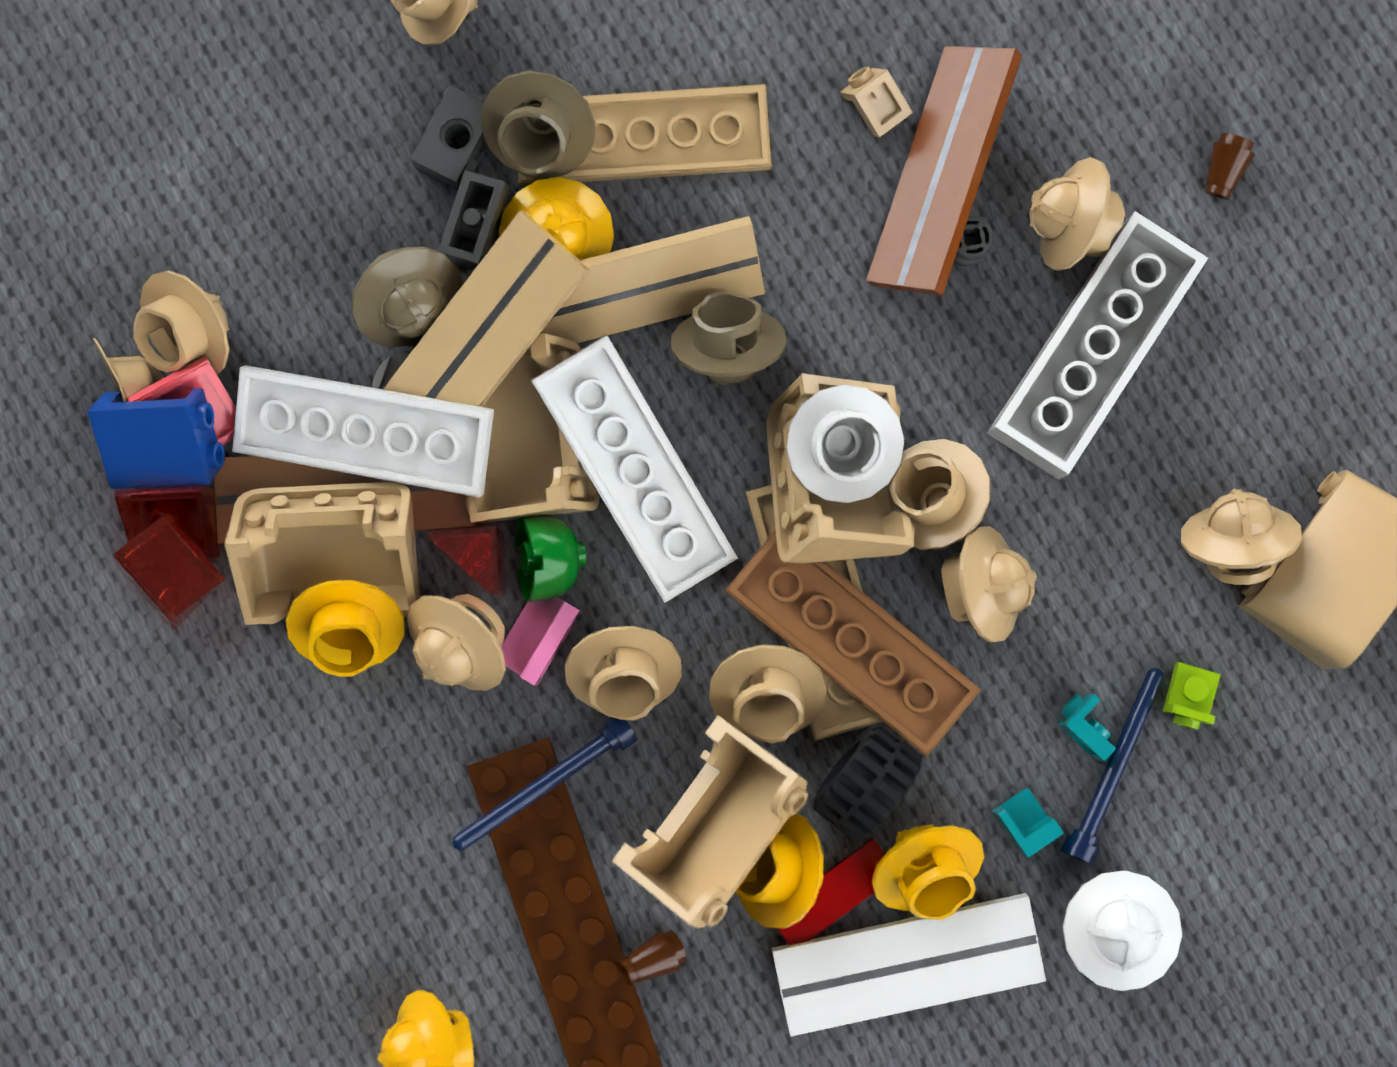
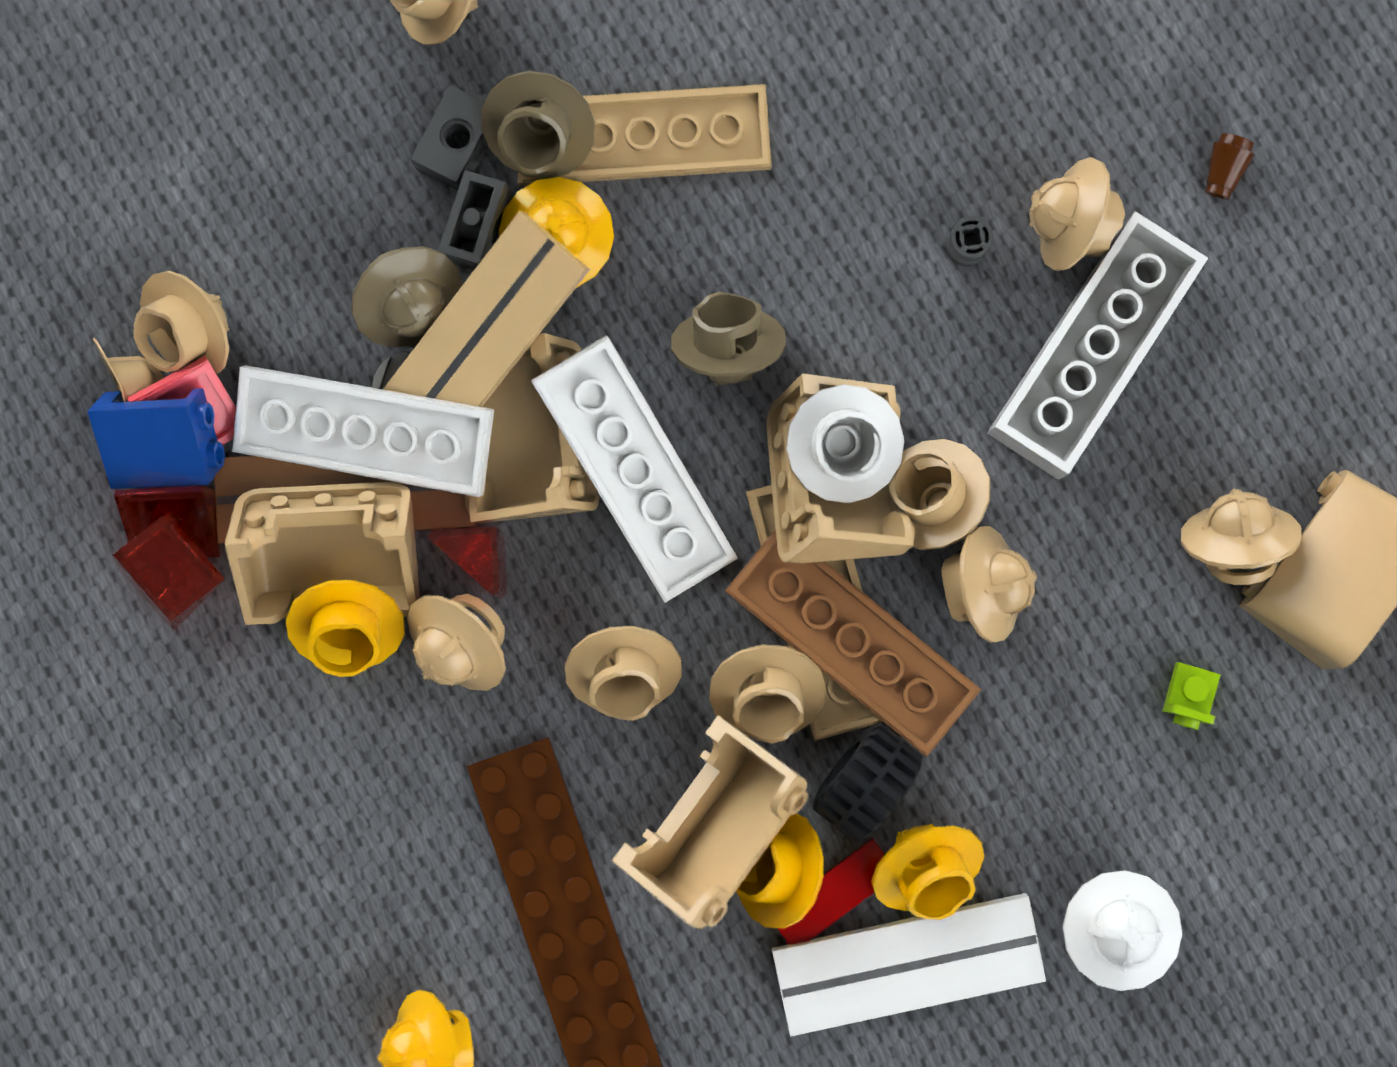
dark blue piece [452,717,637,851] -> none
bright pink panel [500,597,582,686] -> none
green cylinder [514,515,586,602] -> none
tan tile [540,216,765,343] -> none
reddish brown cone [618,930,687,985] -> none
tan bracket [840,67,913,137] -> none
tile [866,46,1023,296] -> none
teal panel [992,788,1064,858] -> none
teal bracket [1058,693,1116,762] -> none
dark blue piece [1060,668,1164,865] -> none

